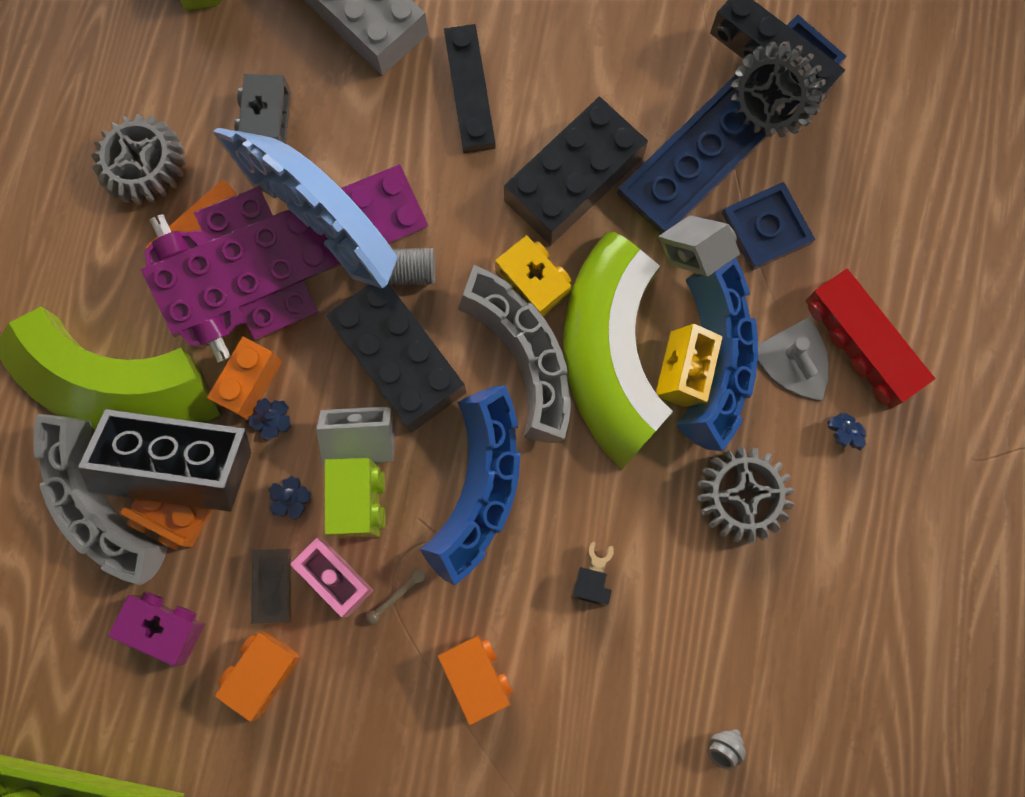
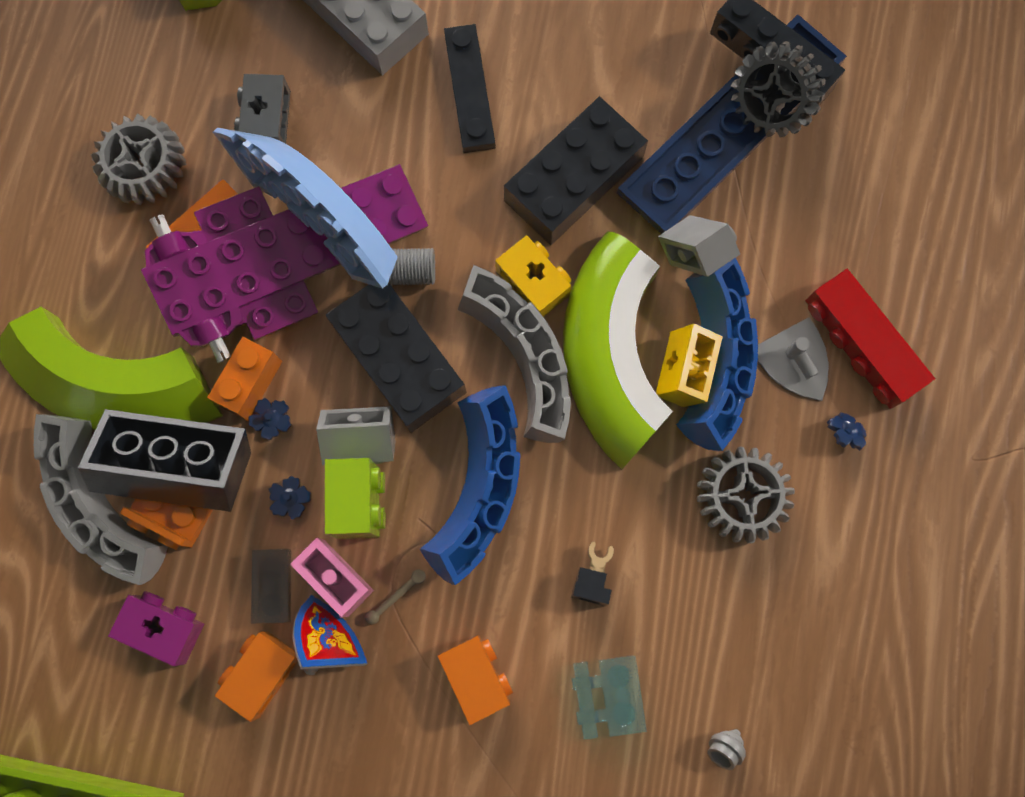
dark blue plate [722,182,816,271] -> none
none -> shield [292,595,368,675]
none -> clear light blue plate [572,655,647,739]

